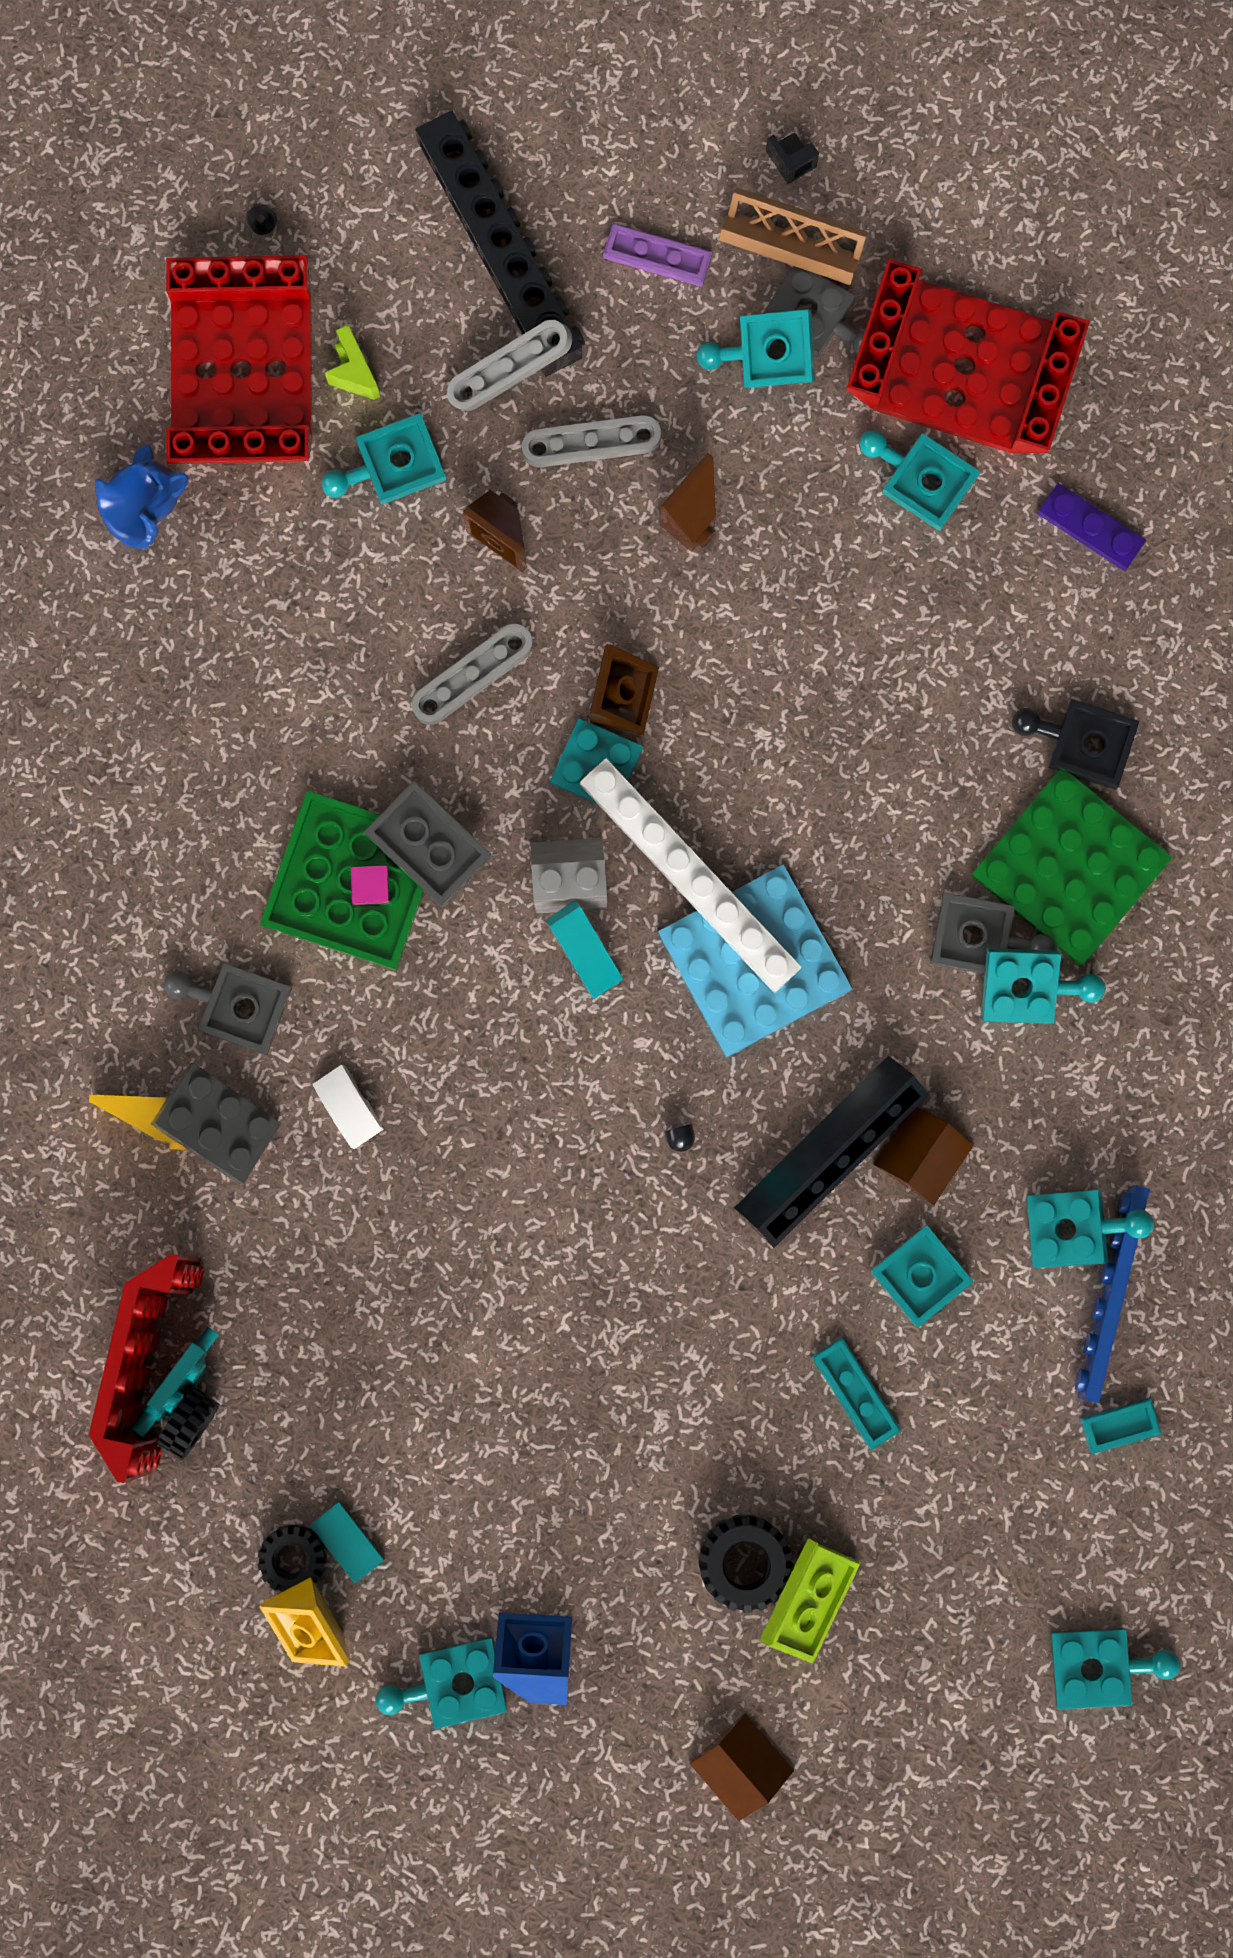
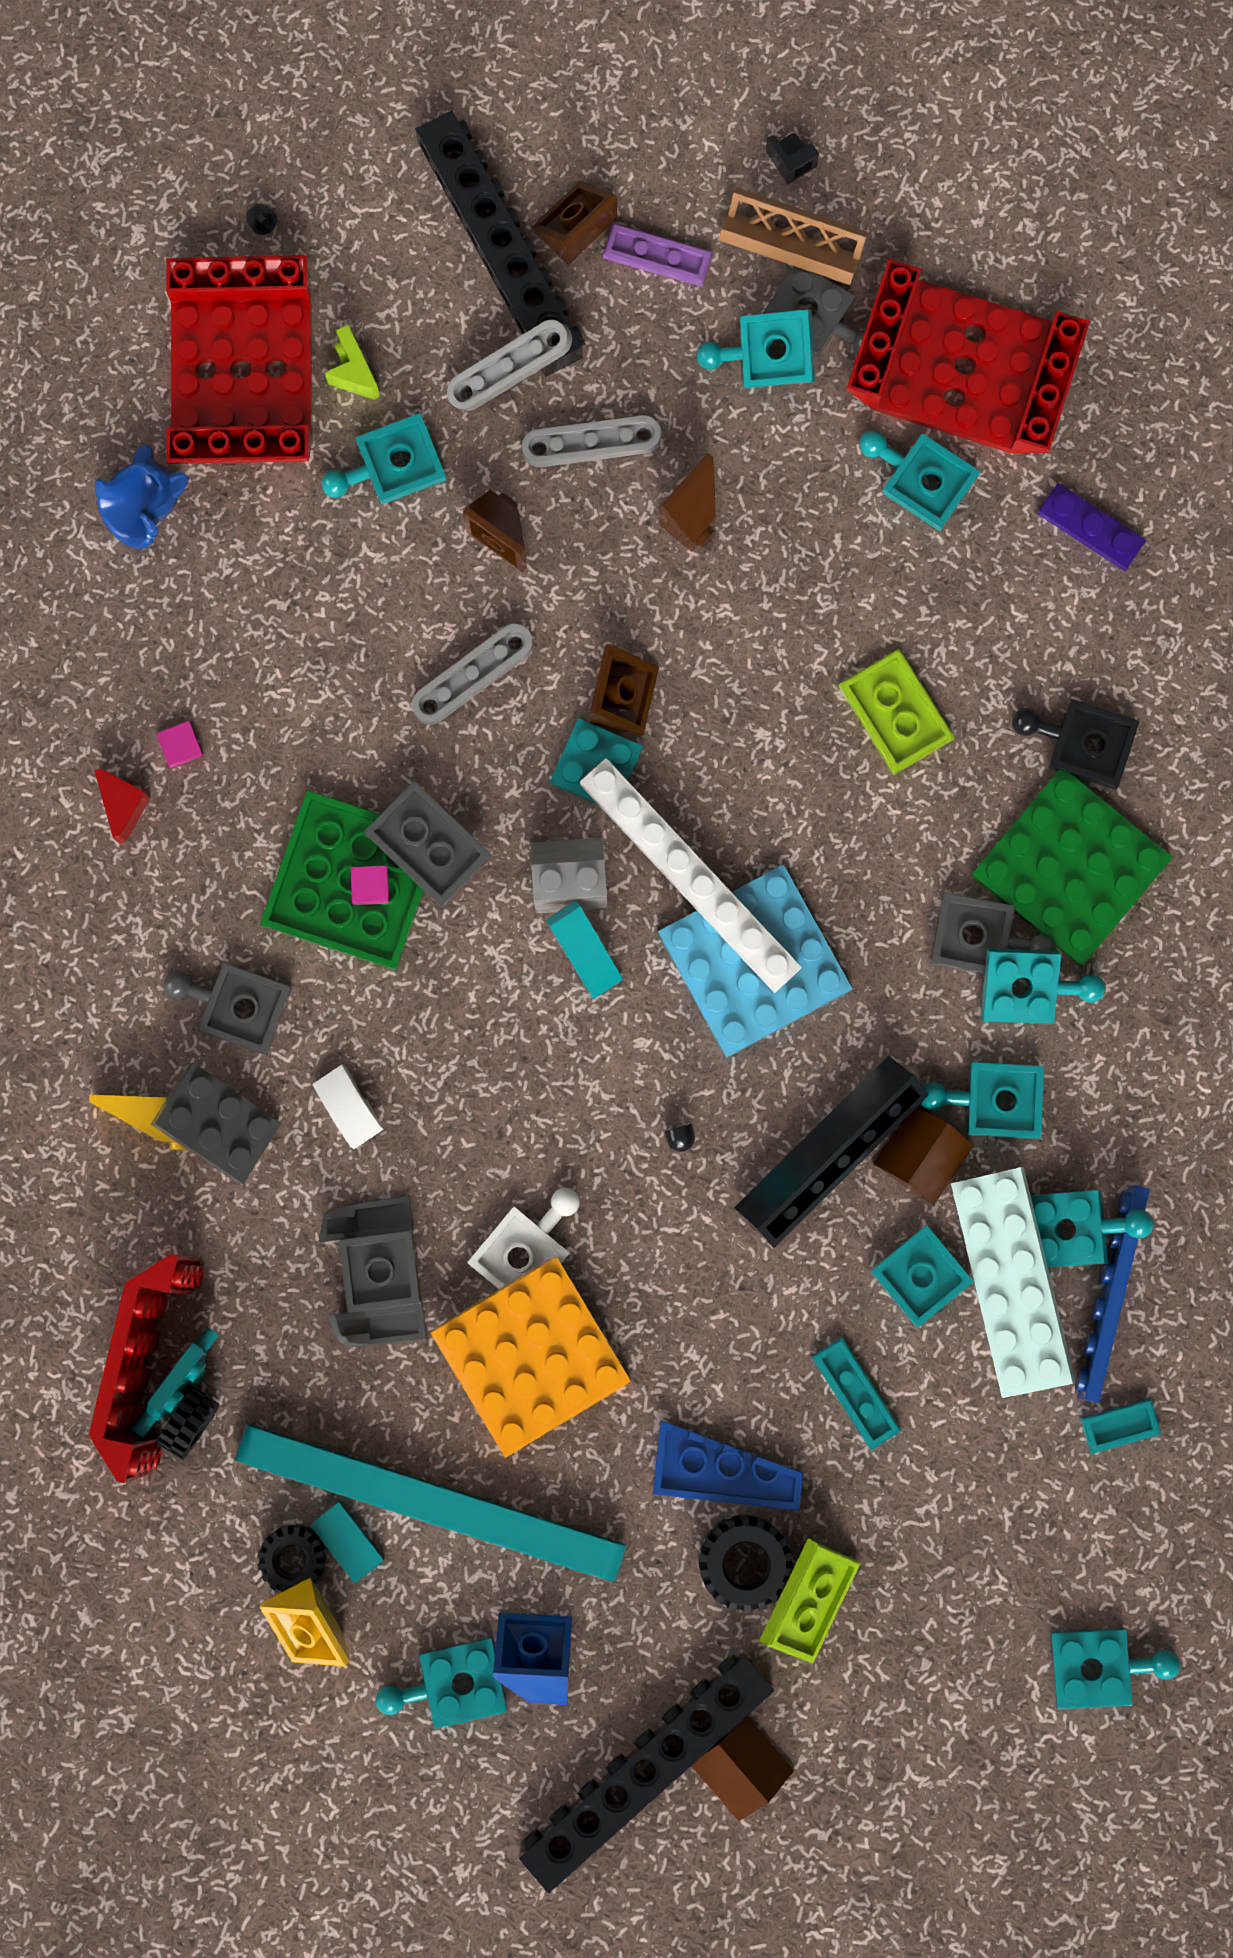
none -> red slope [94,768,151,844]
none -> dark pink tile [156,721,203,768]
none -> teal beam [234,1424,627,1582]
none -> dark grey piece [319,1195,427,1347]
none -> light orange plate [430,1255,631,1458]
none -> white plate [467,1187,580,1289]
none -> black brick [519,1652,775,1894]
none -> reddish brown slope [531,181,617,265]
none -> blue wing [653,1420,803,1511]
none -> lime tile [838,649,955,775]
none -> teal plate [921,1062,1044,1139]
none -> light aqua plate [951,1167,1075,1398]

